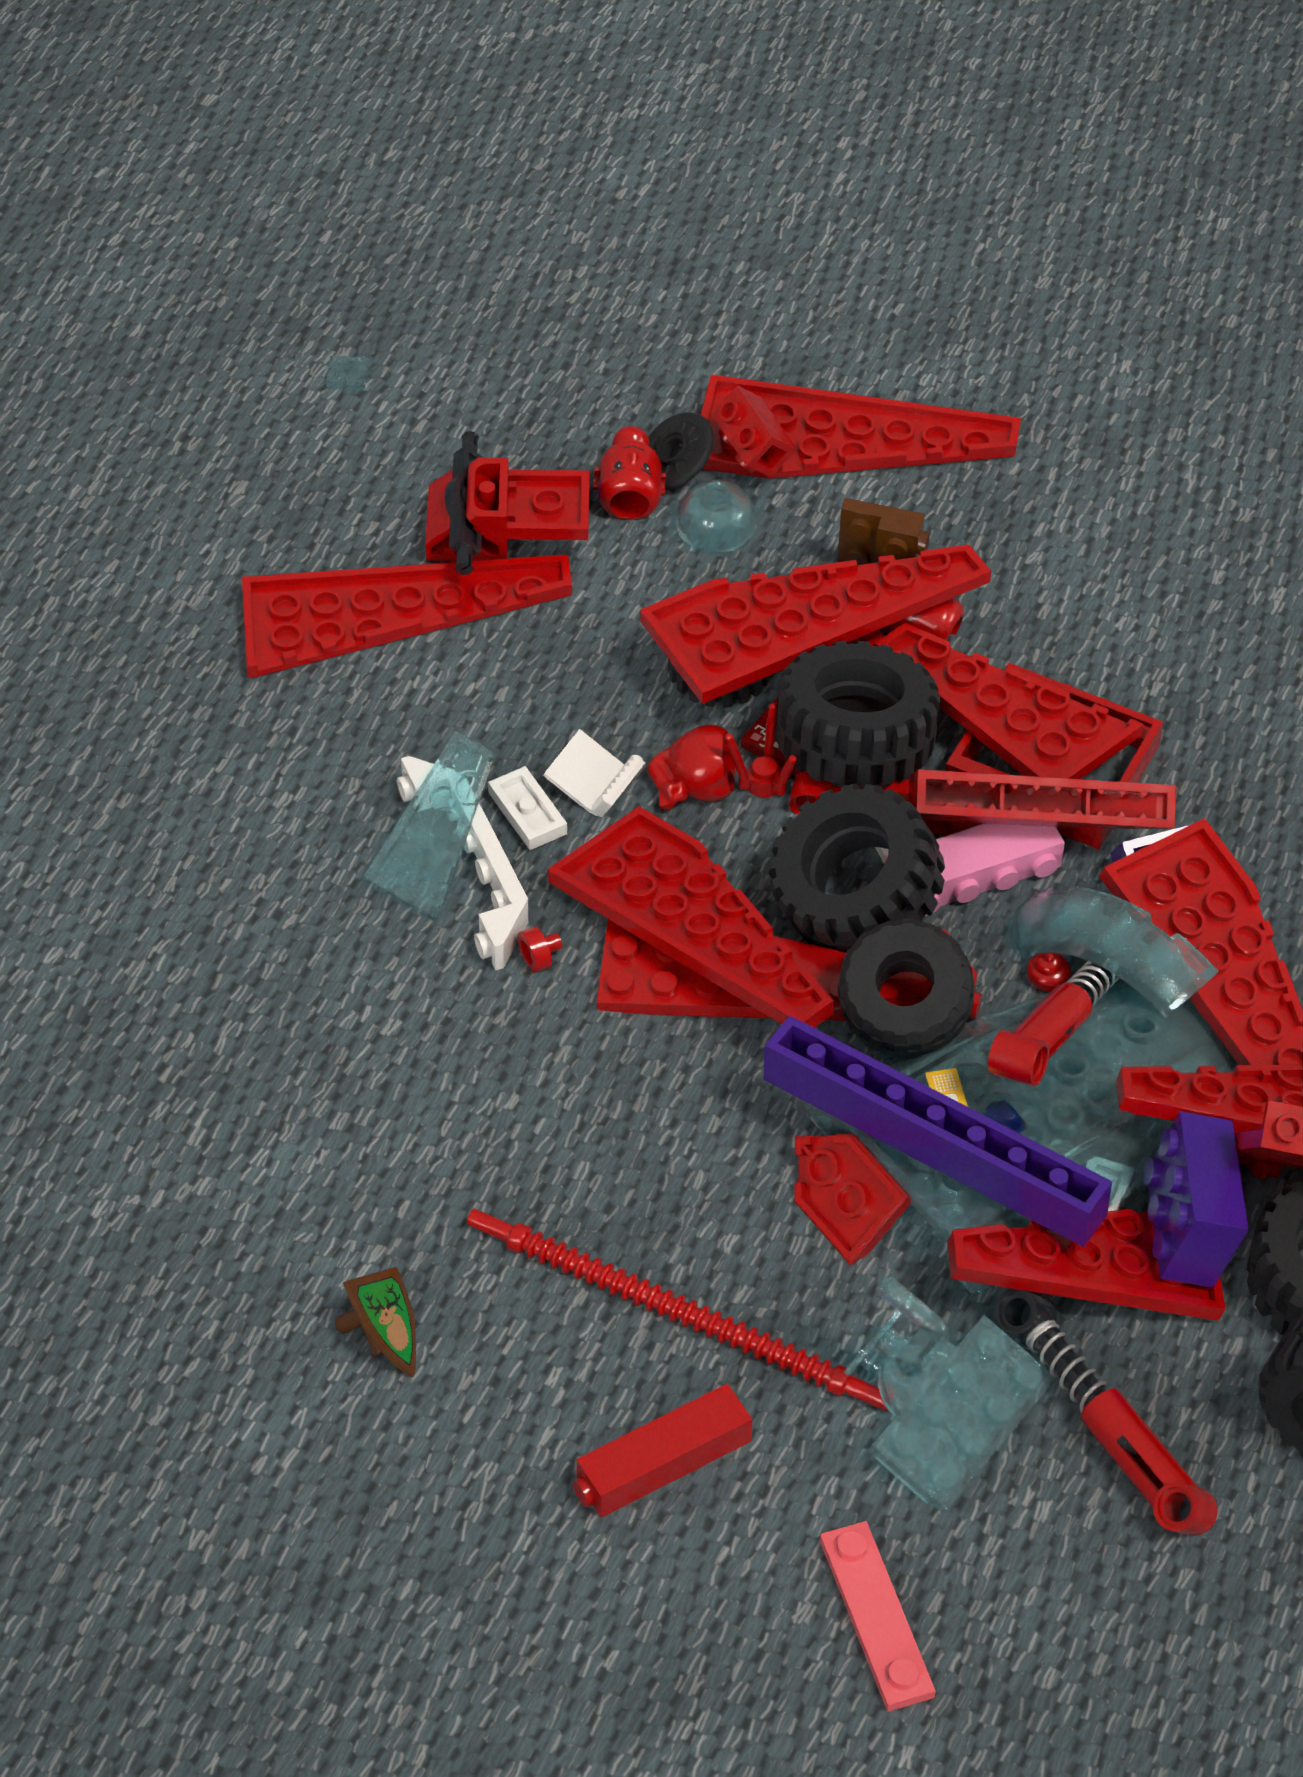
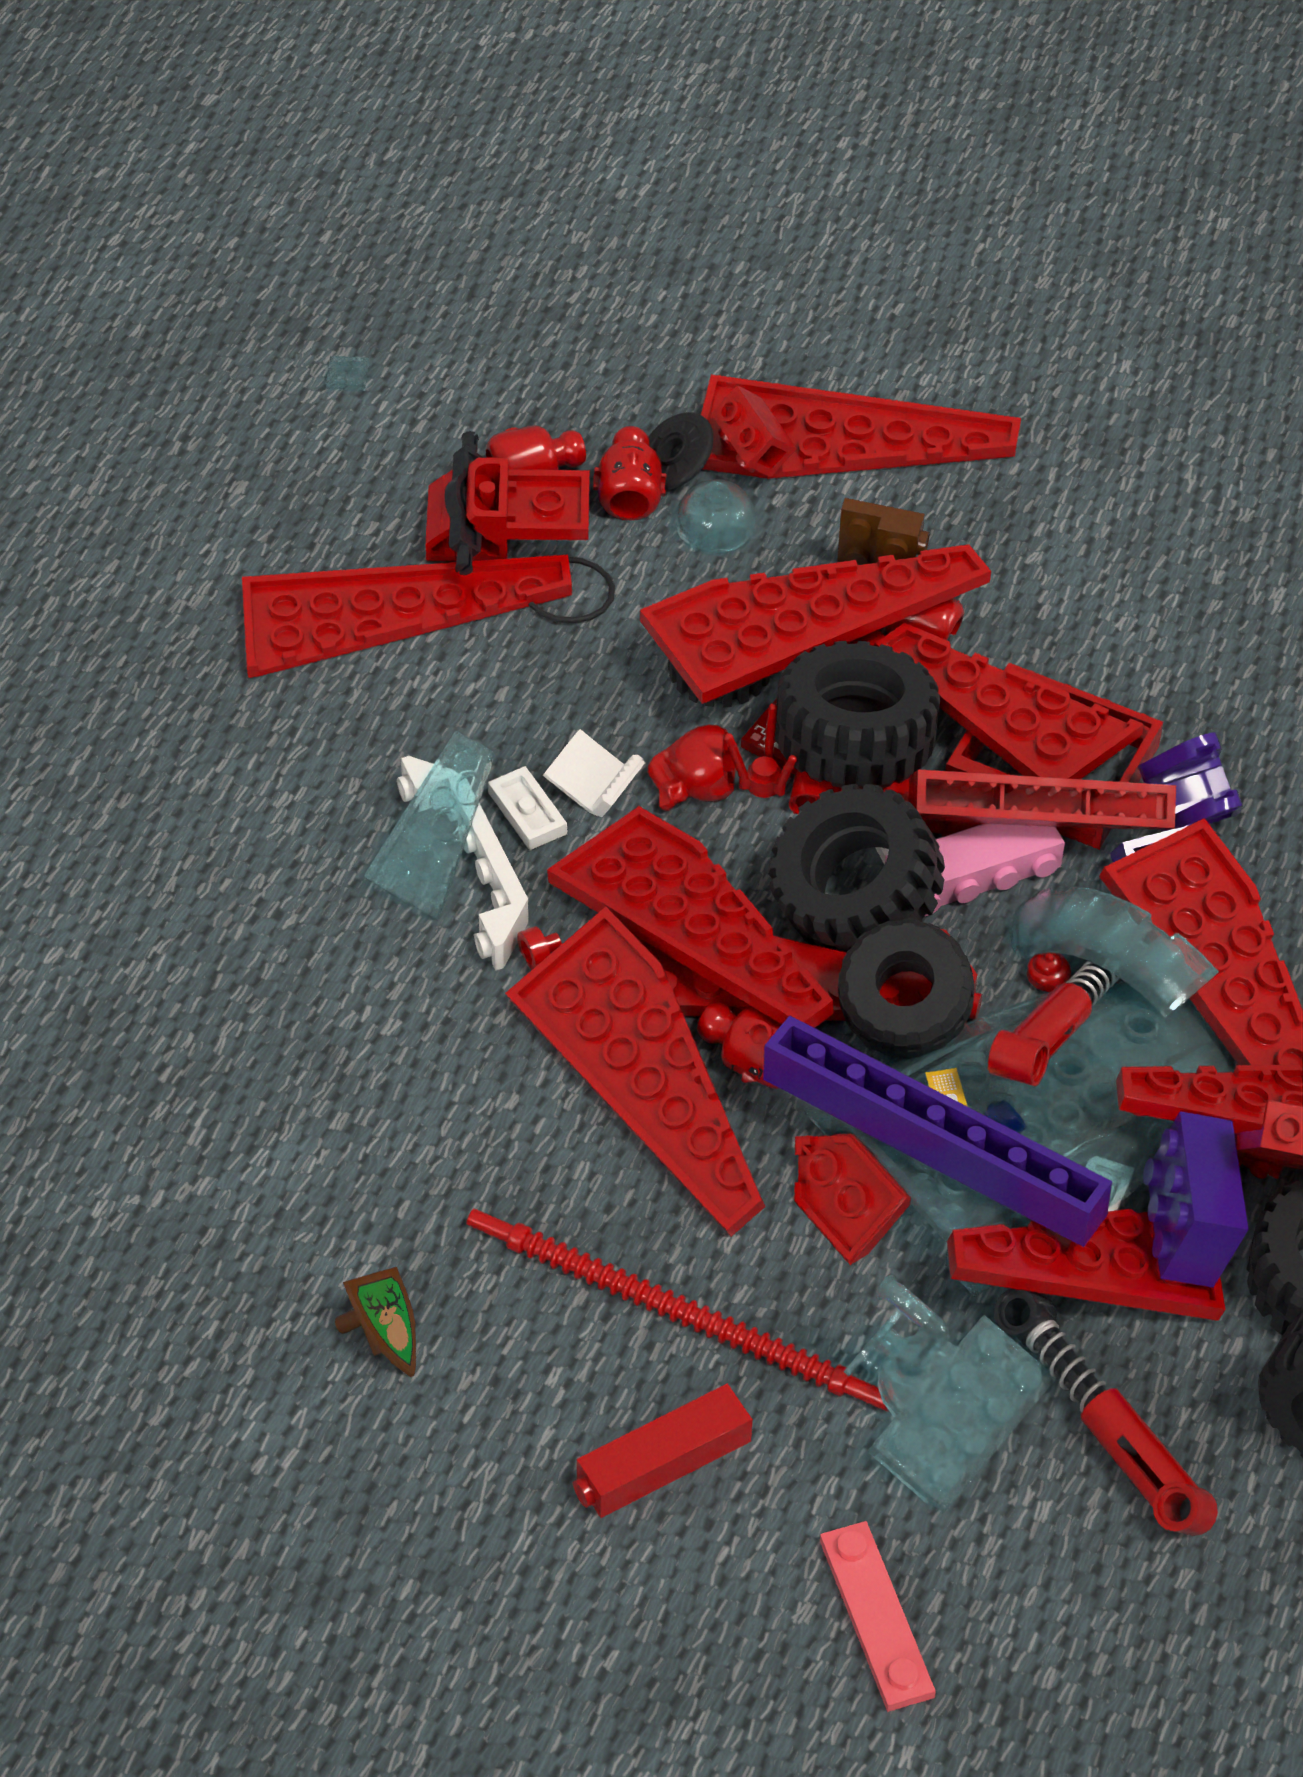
none -> red piece [485,425,586,470]
none -> red wing [505,906,766,1237]
none -> black piece [529,557,615,623]
none -> red piece [697,1002,782,1089]
none -> dark purple piece [1138,732,1243,832]

